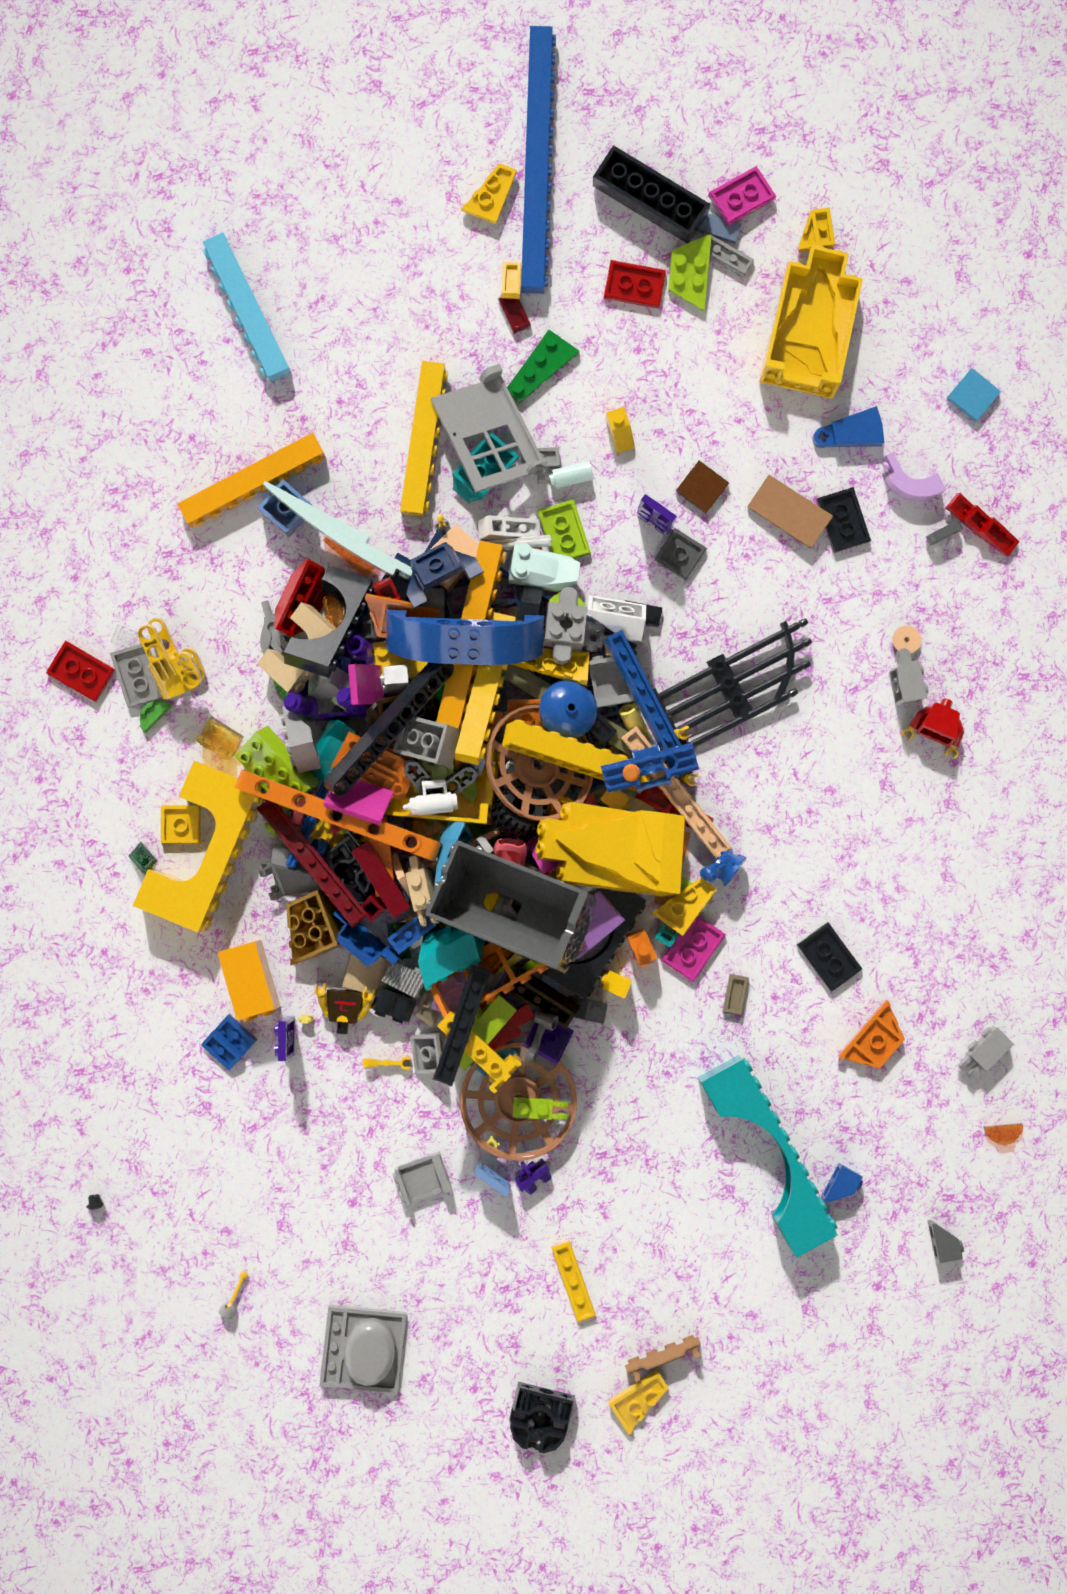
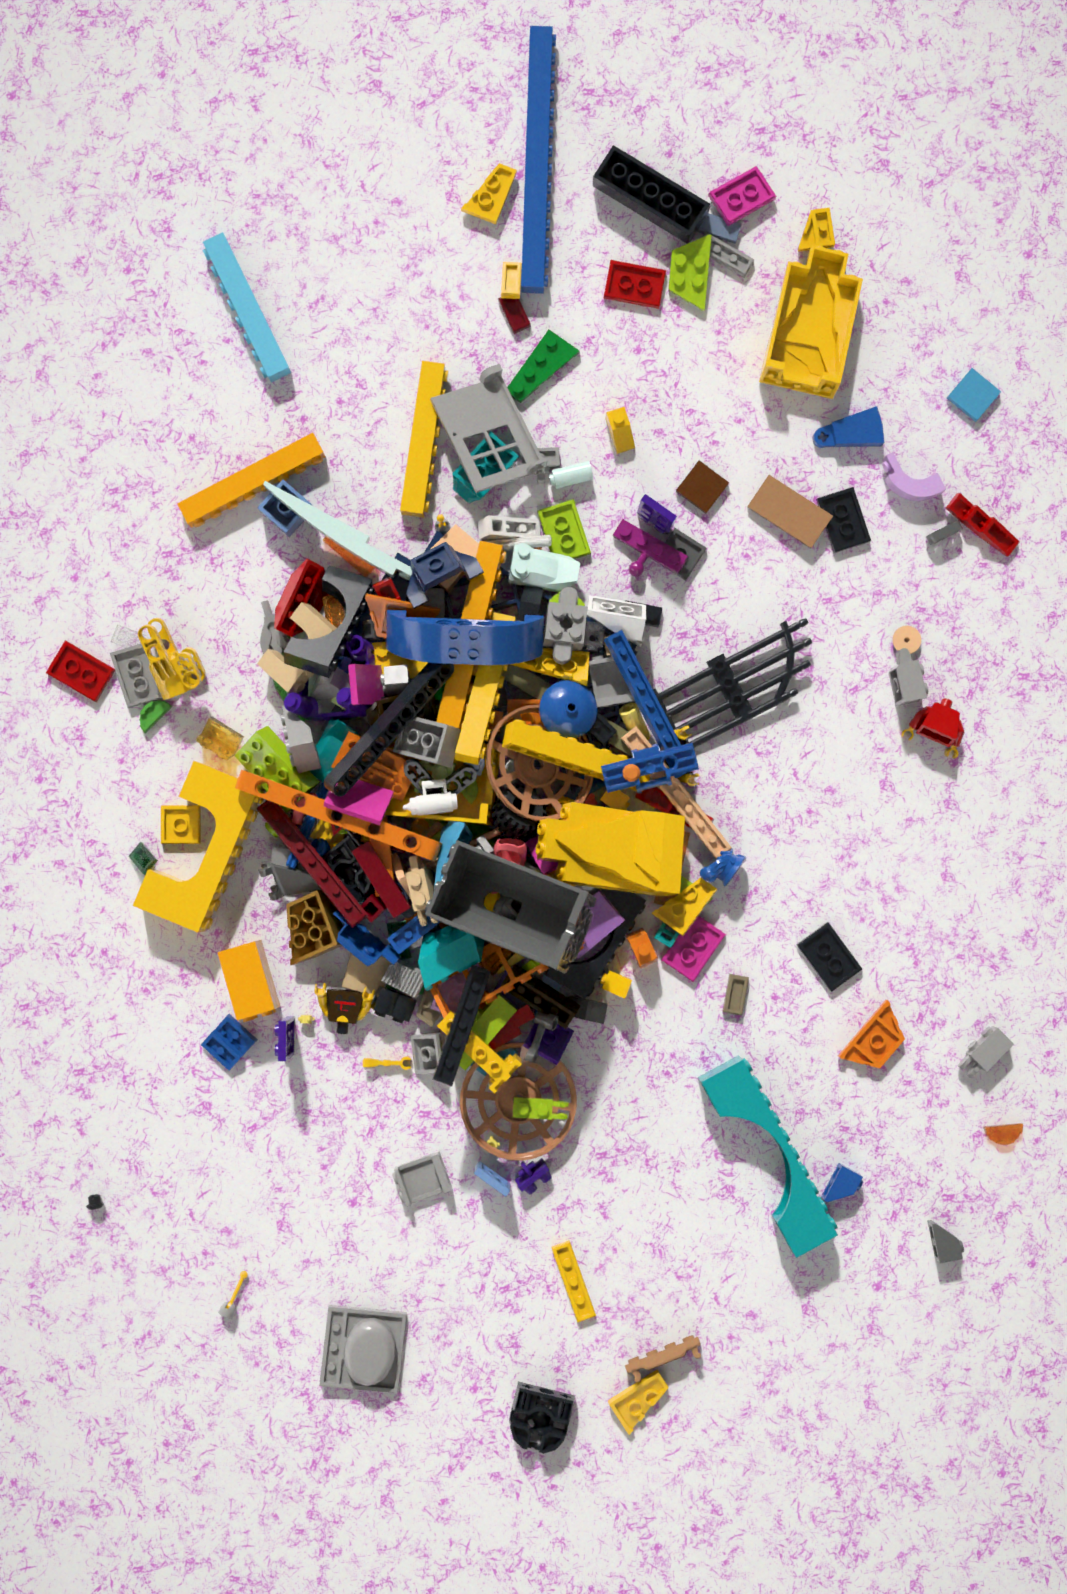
none -> magenta plate [613,519,688,577]

